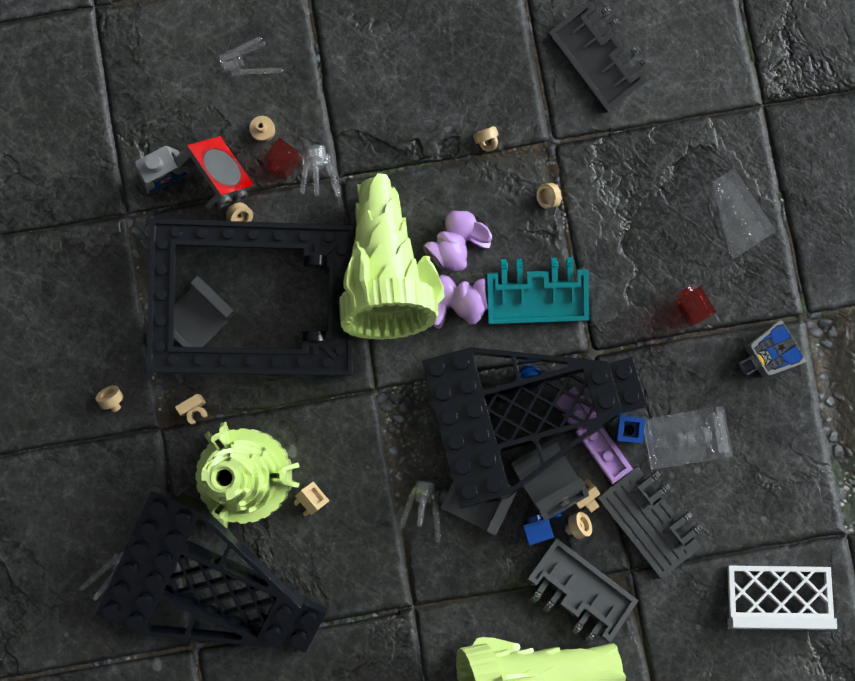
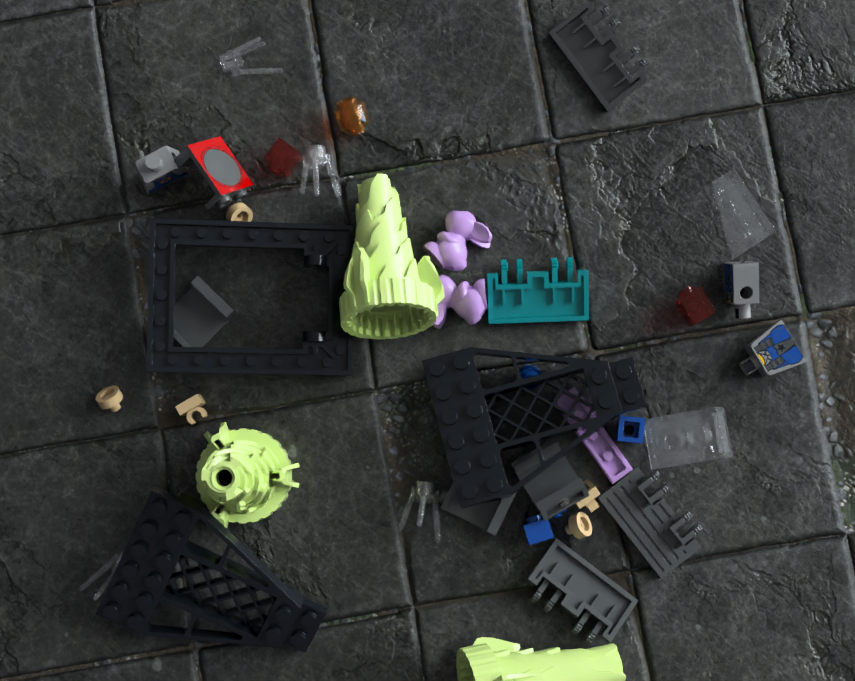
tan tile [249,116,275,142] -> none
tan tile [294,482,329,516] -> none
tan tile [473,126,499,152] -> none
tan tile [536,183,561,209] -> none
white fence [727,566,837,630] -> none
none -> clear orange head [334,96,370,136]
none -> light grey torso [722,261,759,319]

